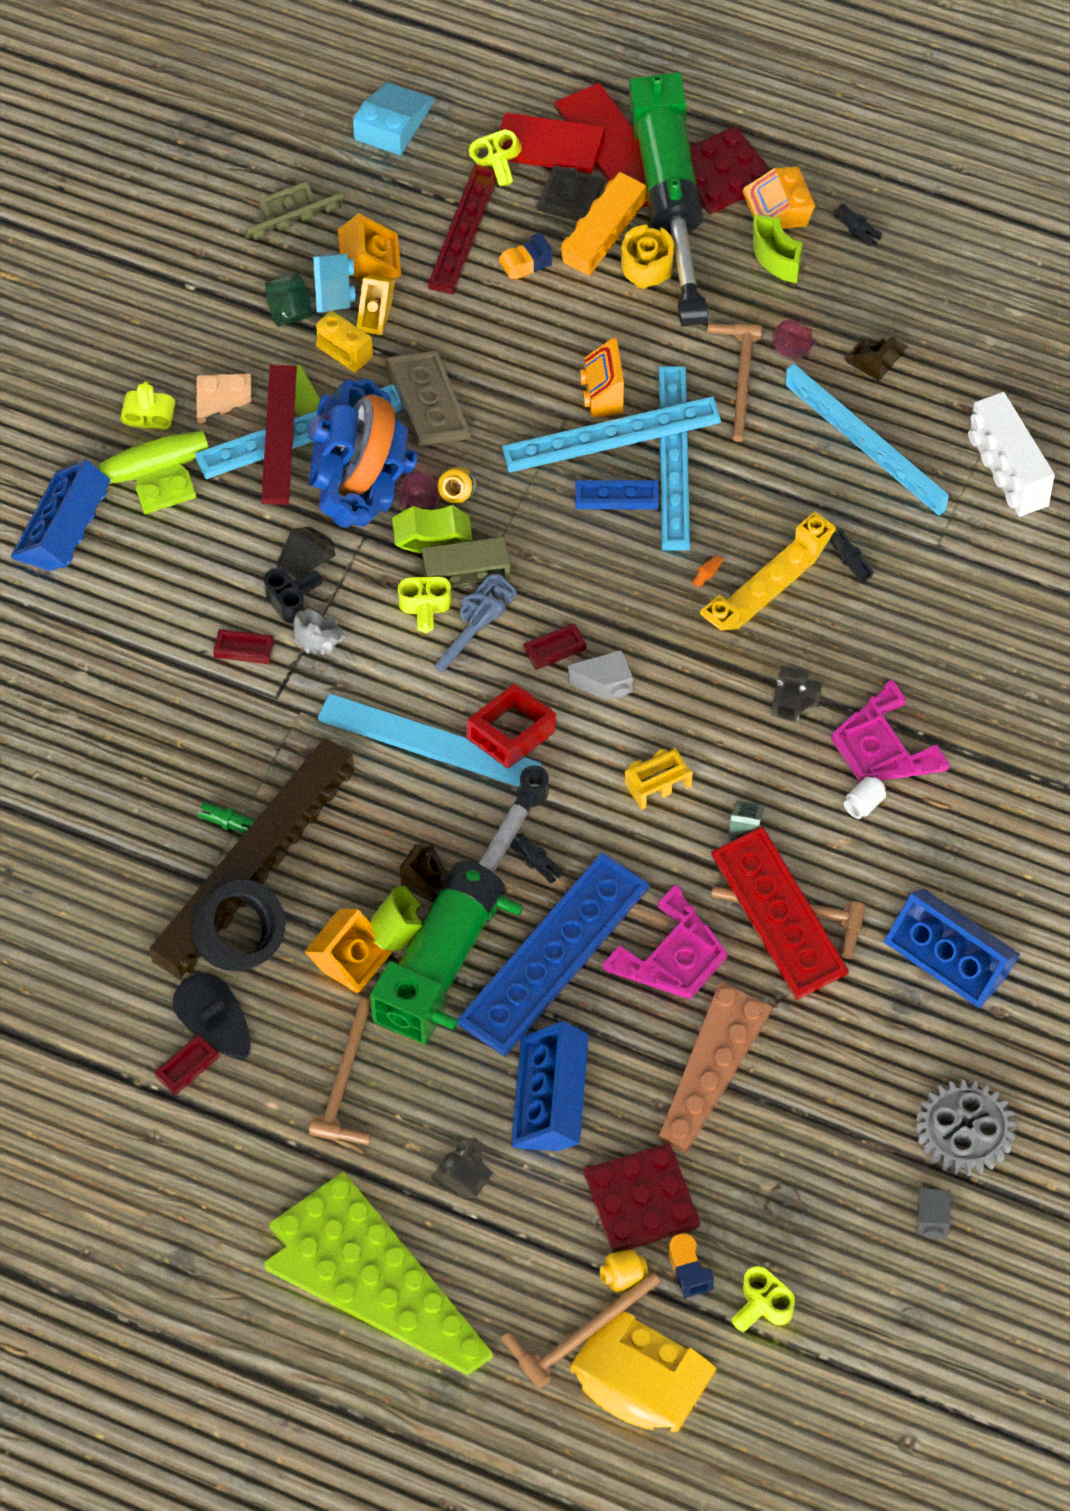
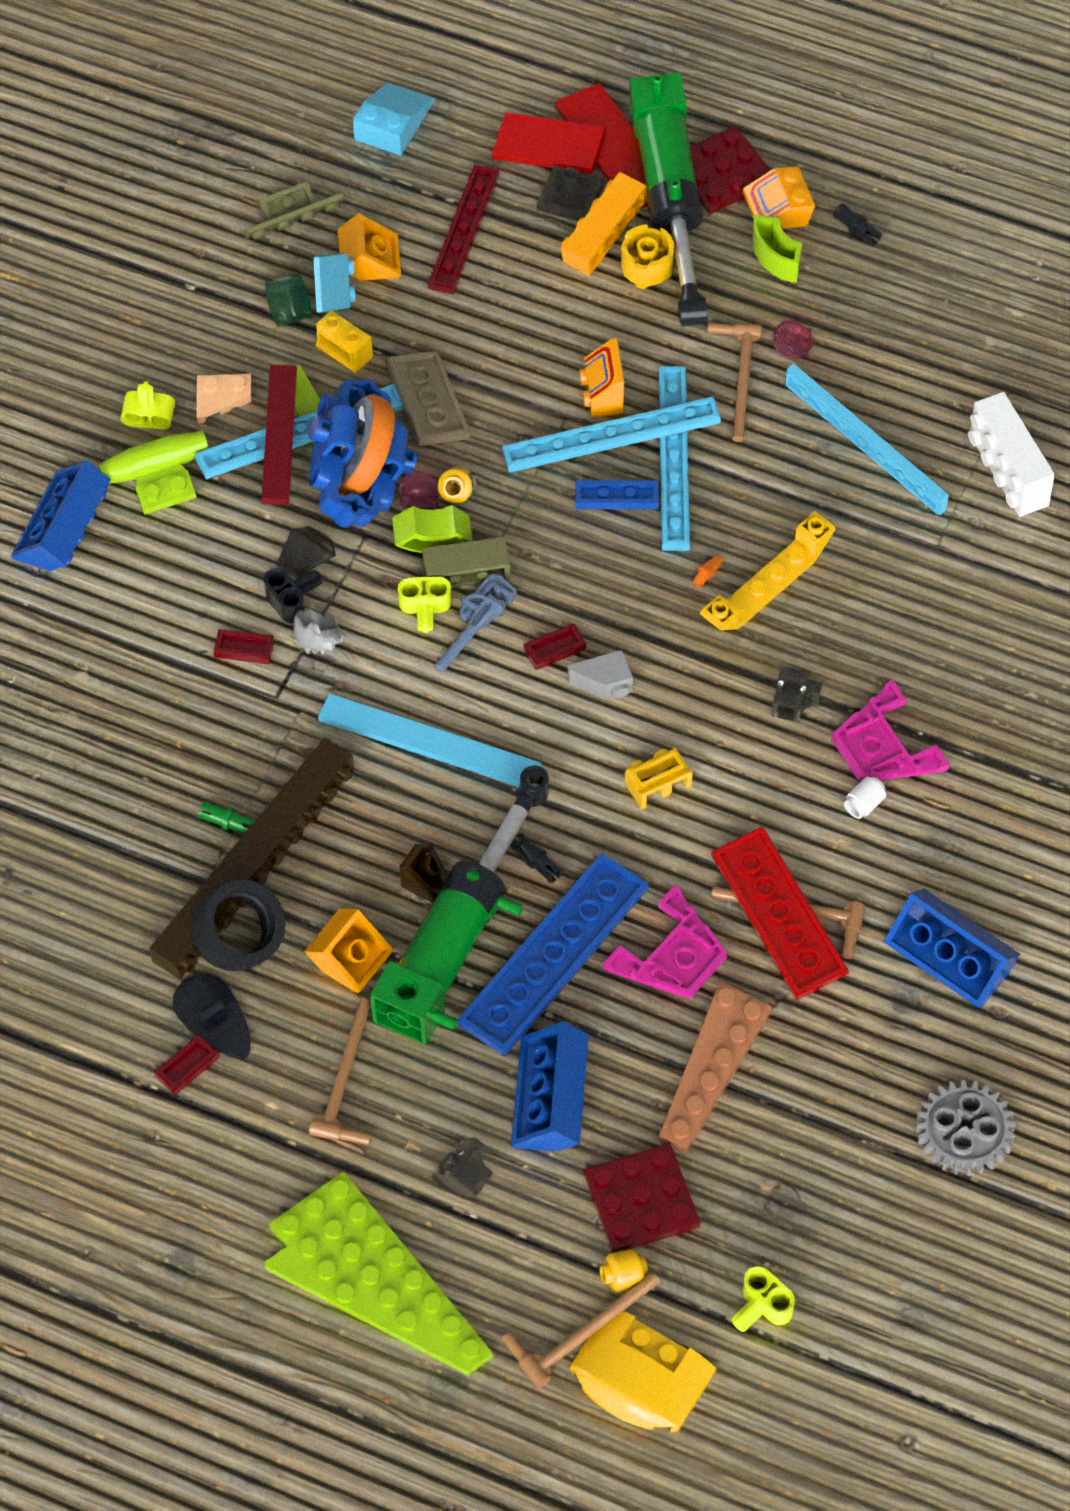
yellow slope [356,275,395,335] -> none
lime brick [371,886,423,951] -> none
red window [466,683,556,769] -> none
neon yellow beam [469,130,522,186] -> none
leg [498,232,552,279] -> none
leg [669,1234,714,1299] -> none
sand green slope [729,801,765,841] -> none
black pin [829,530,874,583] -> none
dark brown slope [845,337,909,381] -> none
dark grey brick [917,1188,951,1239] -> none

